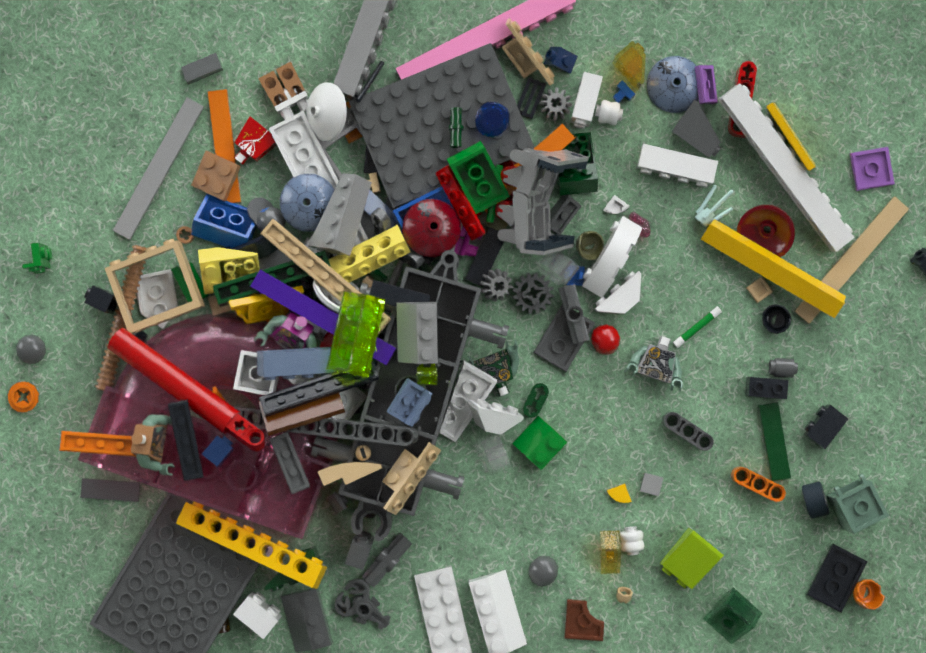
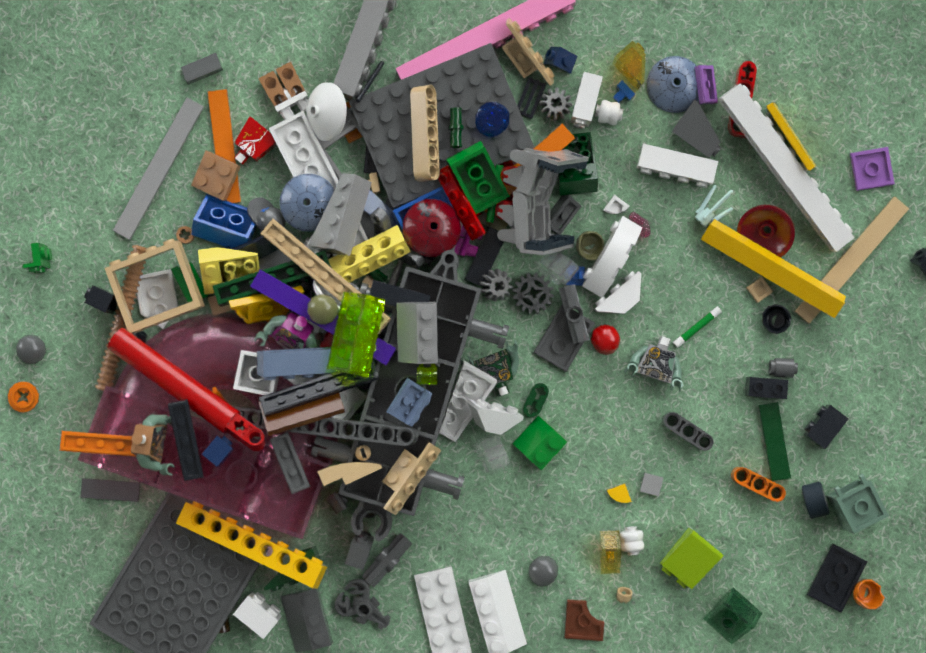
none -> olive hair [307,294,338,325]
none -> tan beam [410,85,440,182]

